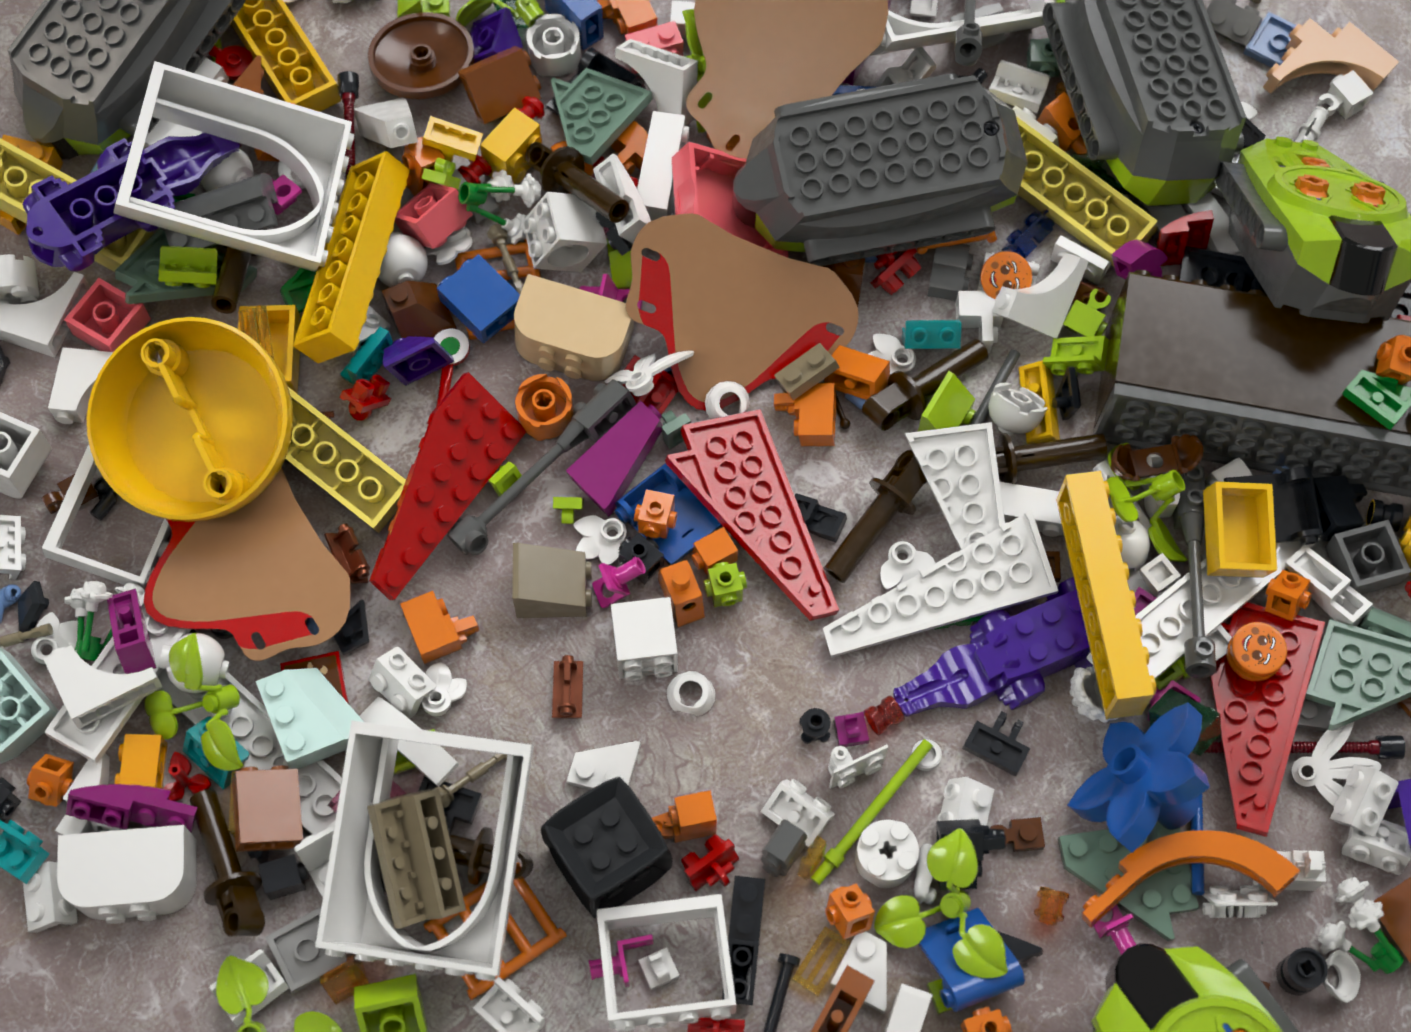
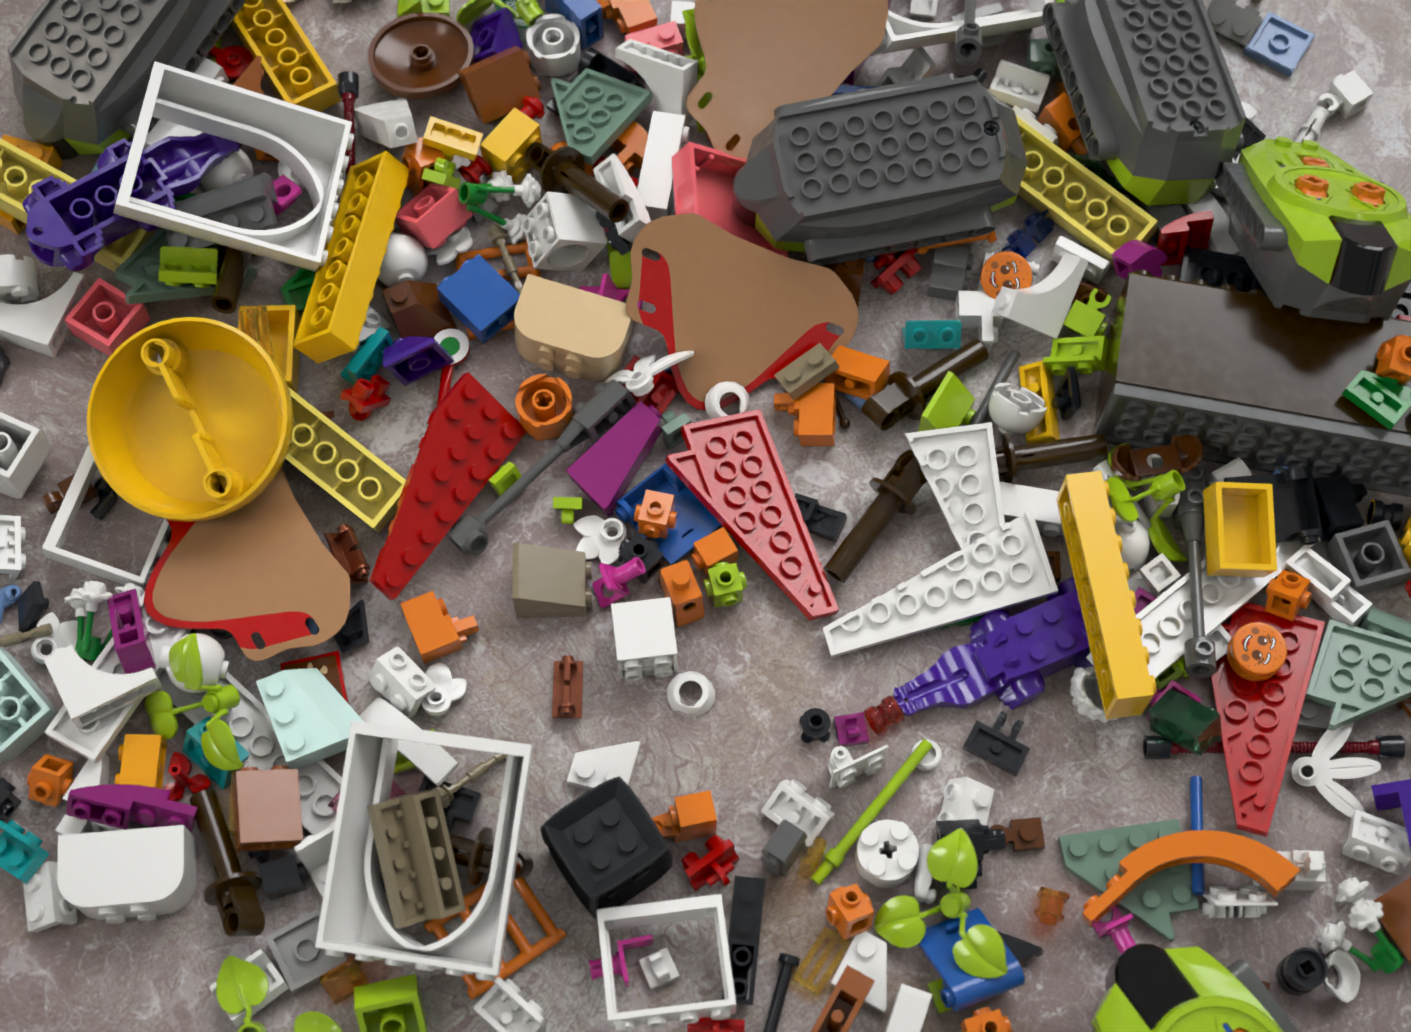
white arch [48,347,113,424] -> none
white plate [869,334,916,374] -> none
white plate [880,541,935,590] -> none
blue plant [1067,702,1210,853] -> none
light nougat arch [1263,19,1399,94] -> none
white bracket [1330,764,1398,836] -> none

